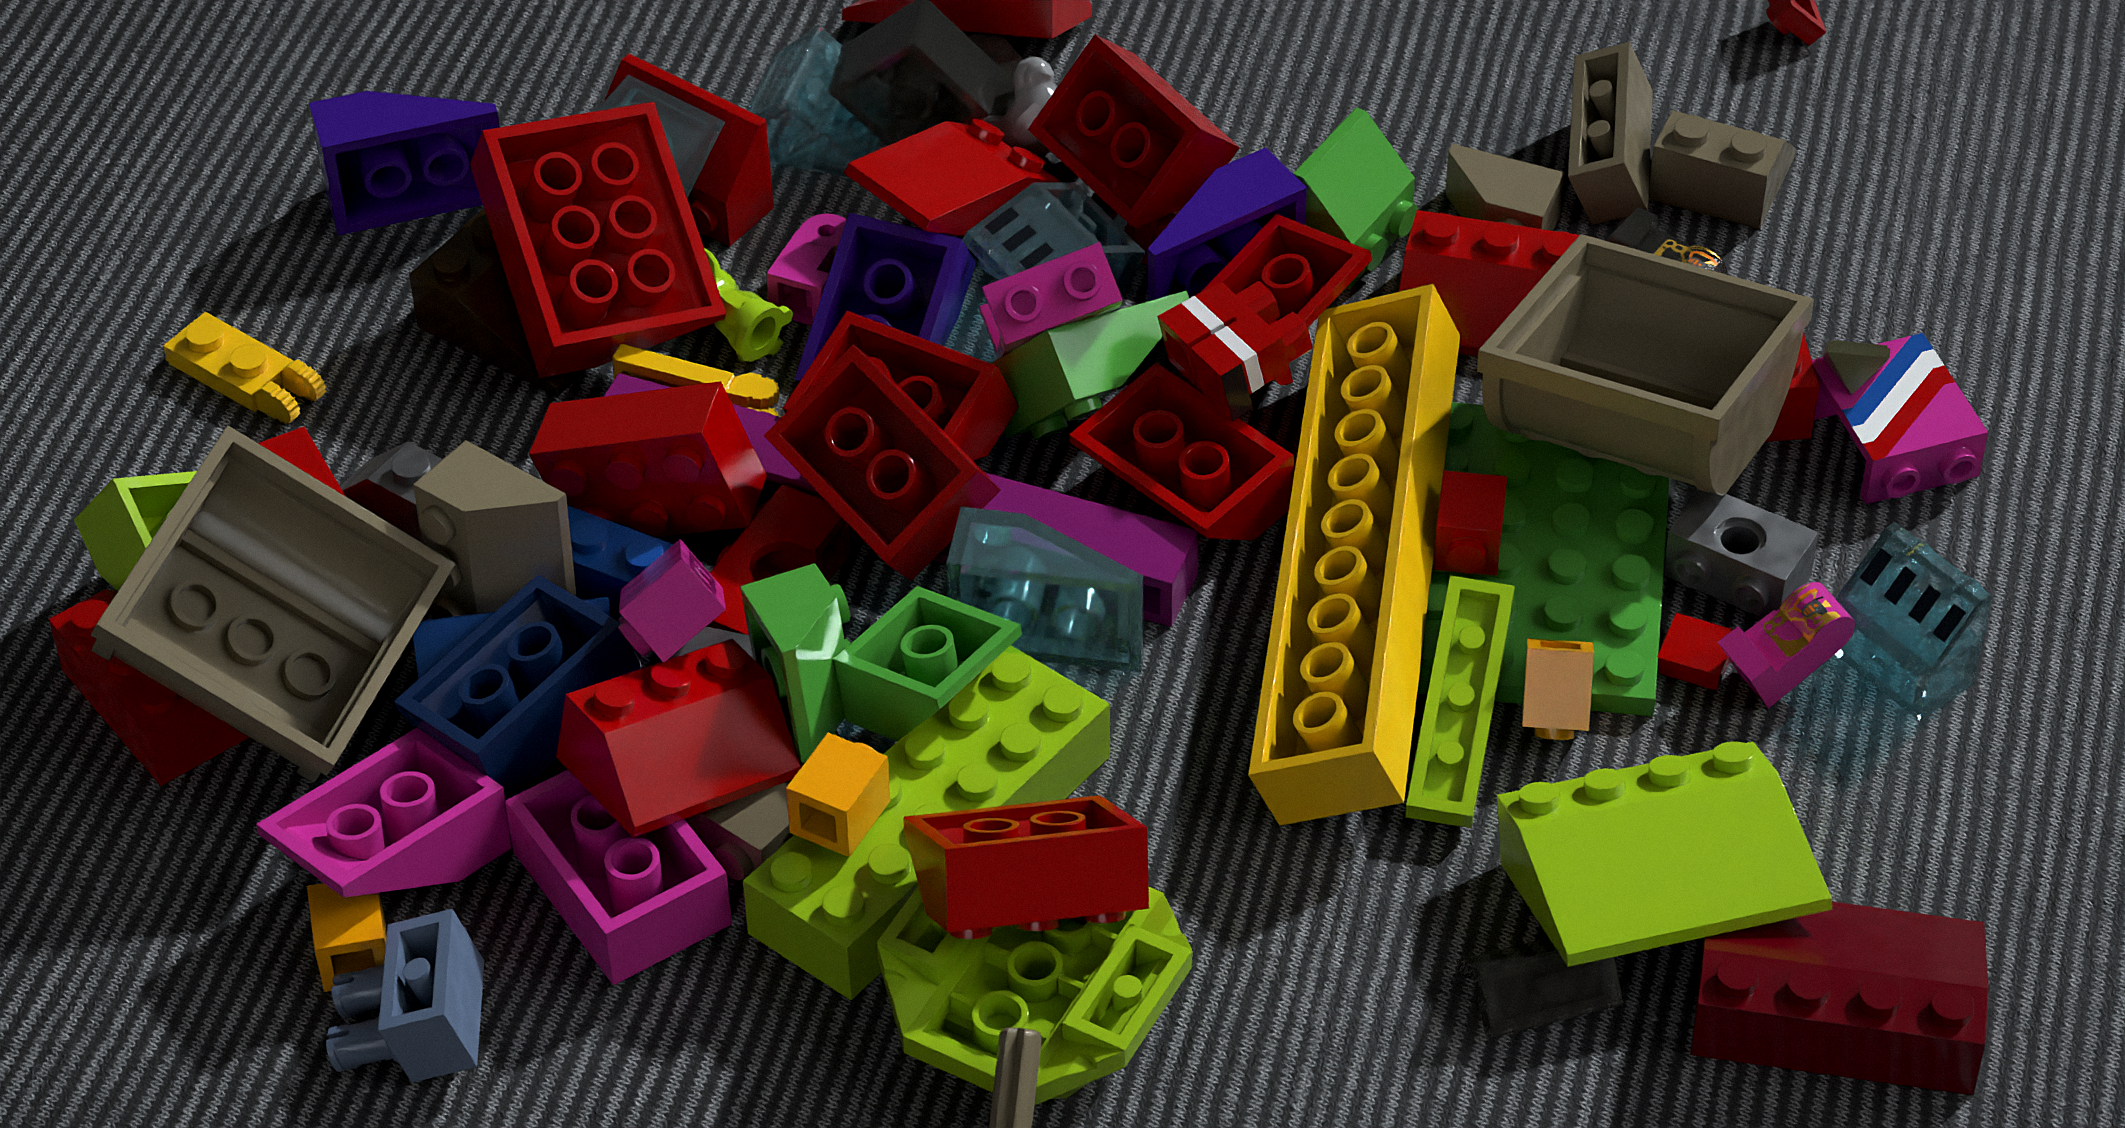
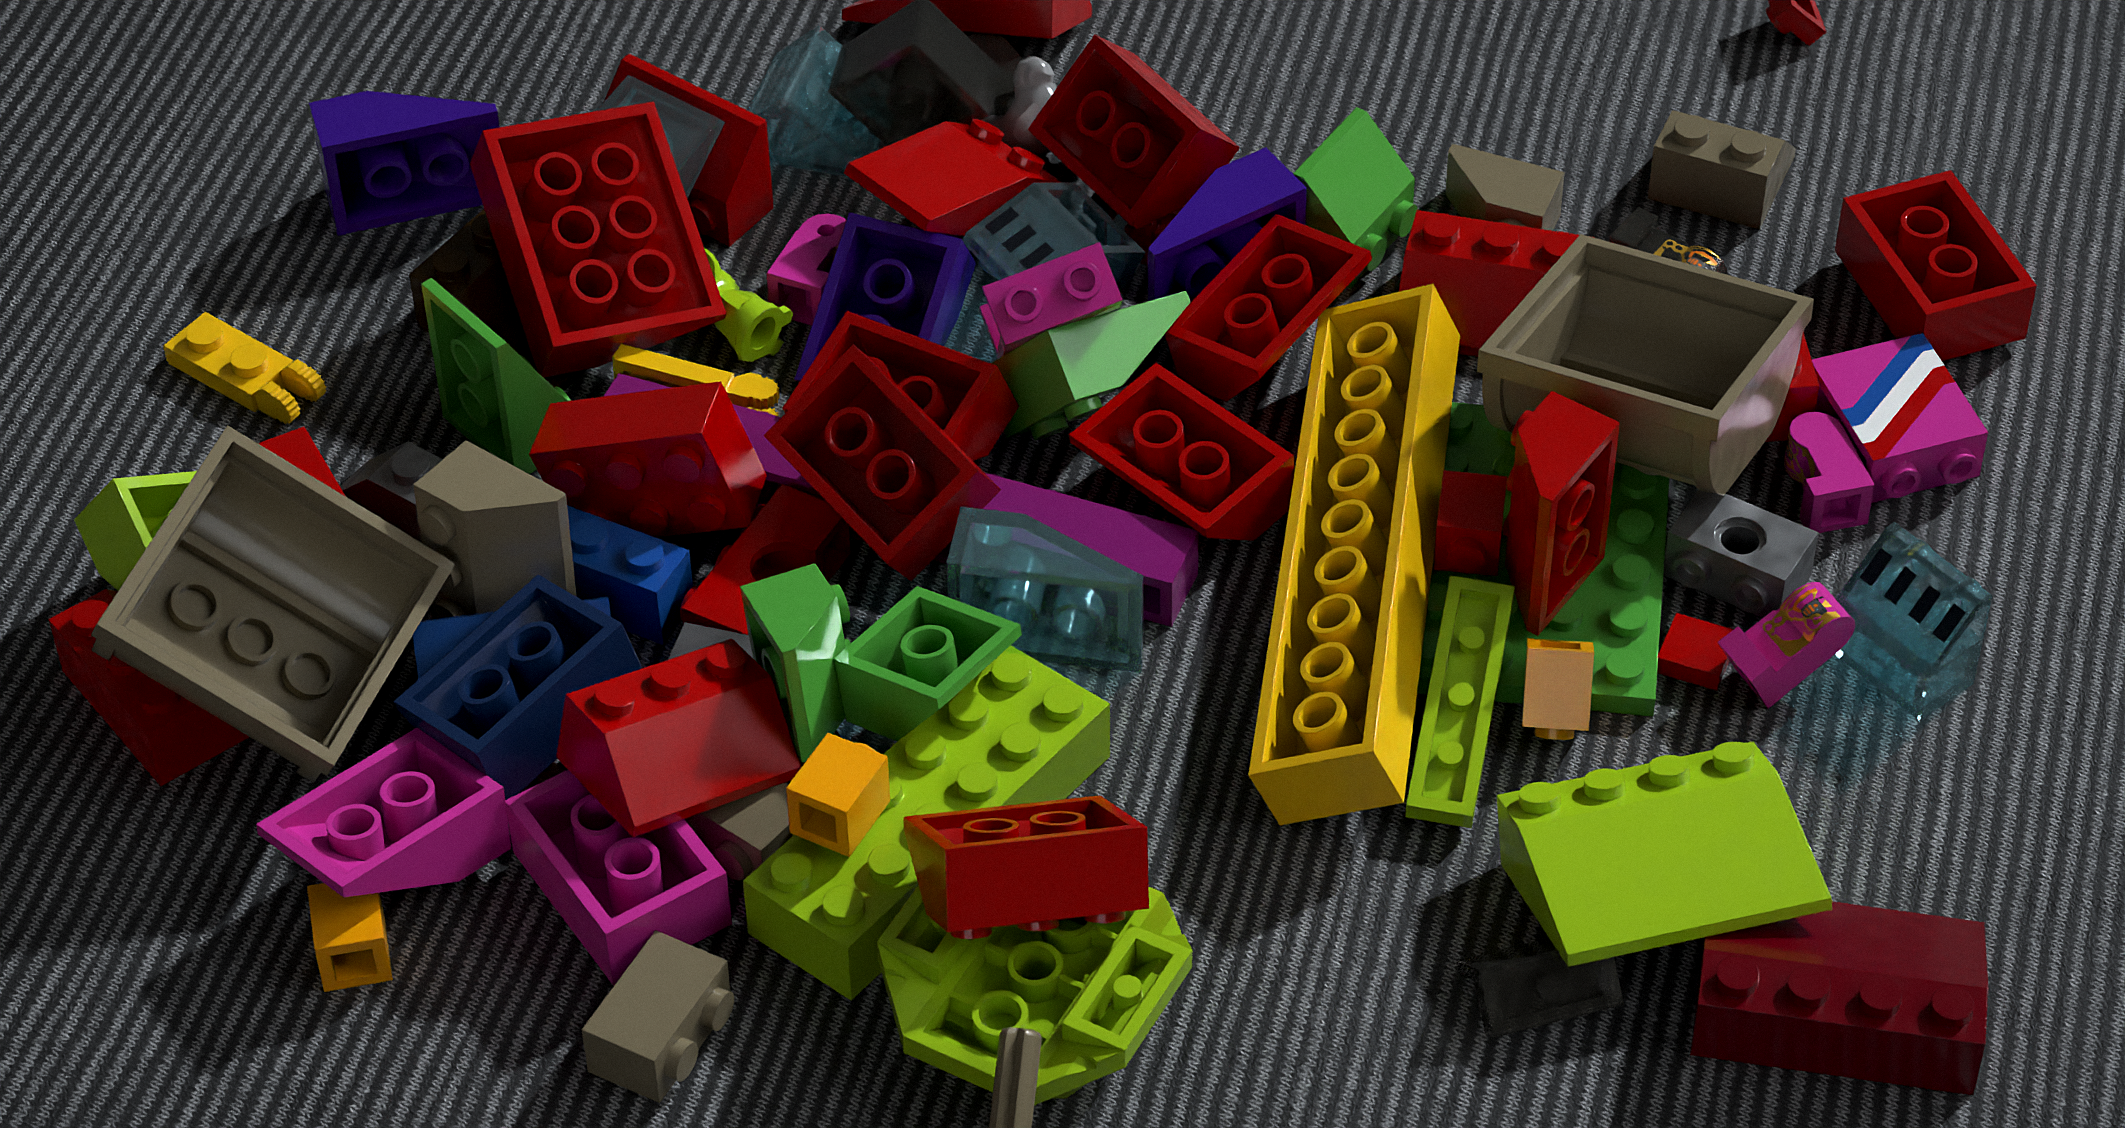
sand blue brick [326,909,485,1083] -> none
dark pink brick [618,539,726,662] -> none
red hips [1157,281,1313,421] -> none
dark tan brick [1568,42,1653,225] -> none
olive slope [1822,340,1890,395] -> none
none -> bright green slope [421,278,571,474]
none -> dark tan brick [582,930,735,1103]
none -> red slope [1503,391,1620,636]
none -> dark pink leg [1784,412,1875,533]
none -> red brick [1835,170,2037,361]

